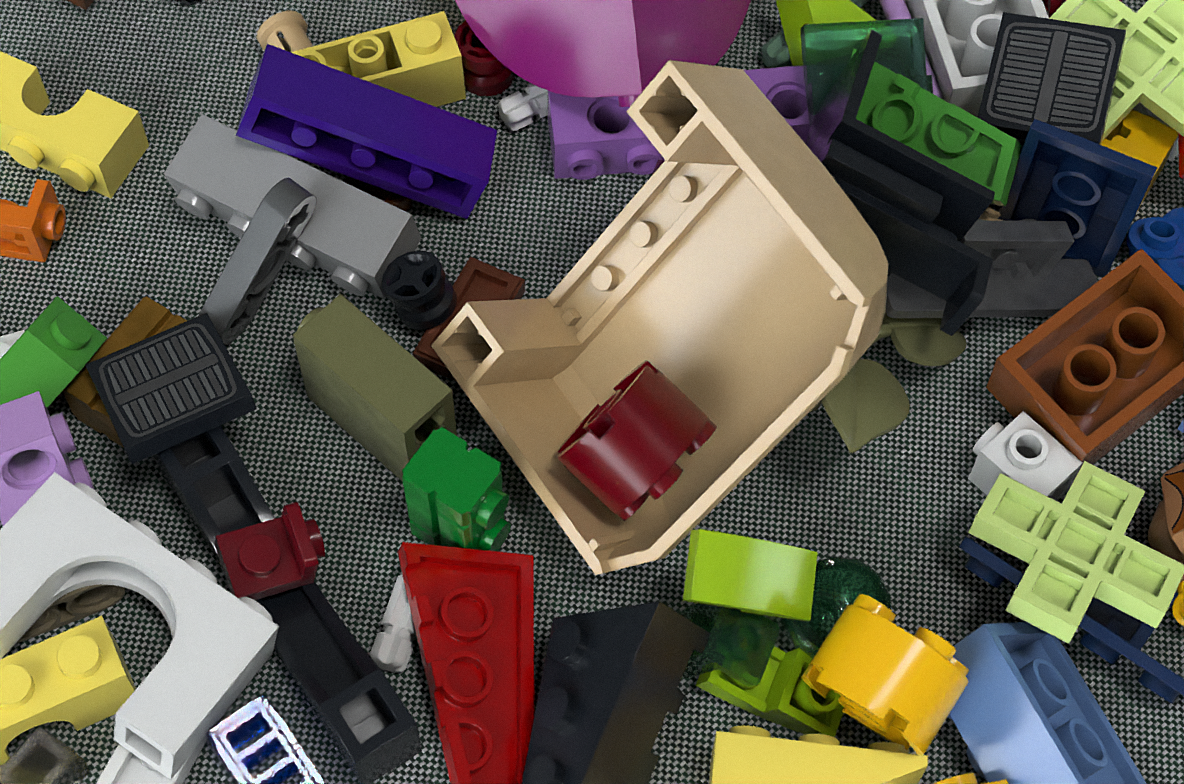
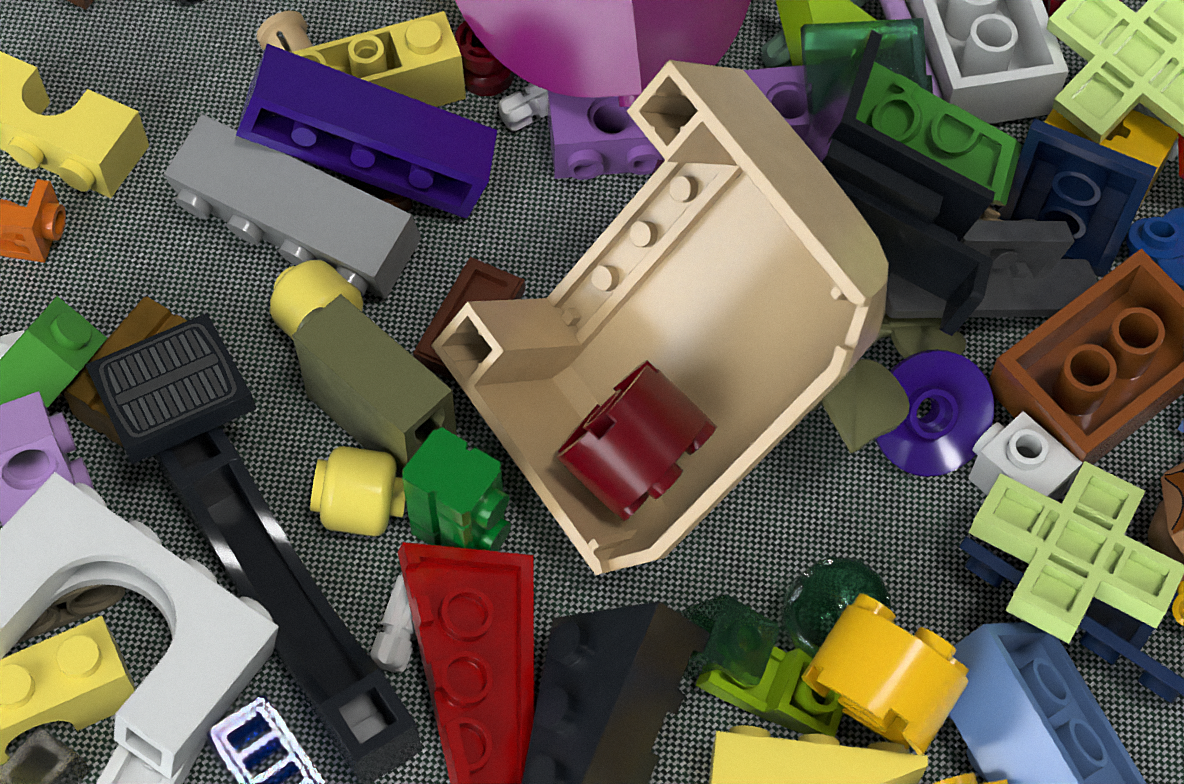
dark grey beam [199,177,317,345] -> none
dark red bracket [215,502,325,600] -> none
black wheel [382,250,457,330] -> none
lime slope [683,529,818,621] -> none
tile [978,12,1126,145] -> none
none -> light yellow head [270,260,363,340]
none -> light yellow head [310,446,406,537]
none -> dark purple dish [875,349,994,477]

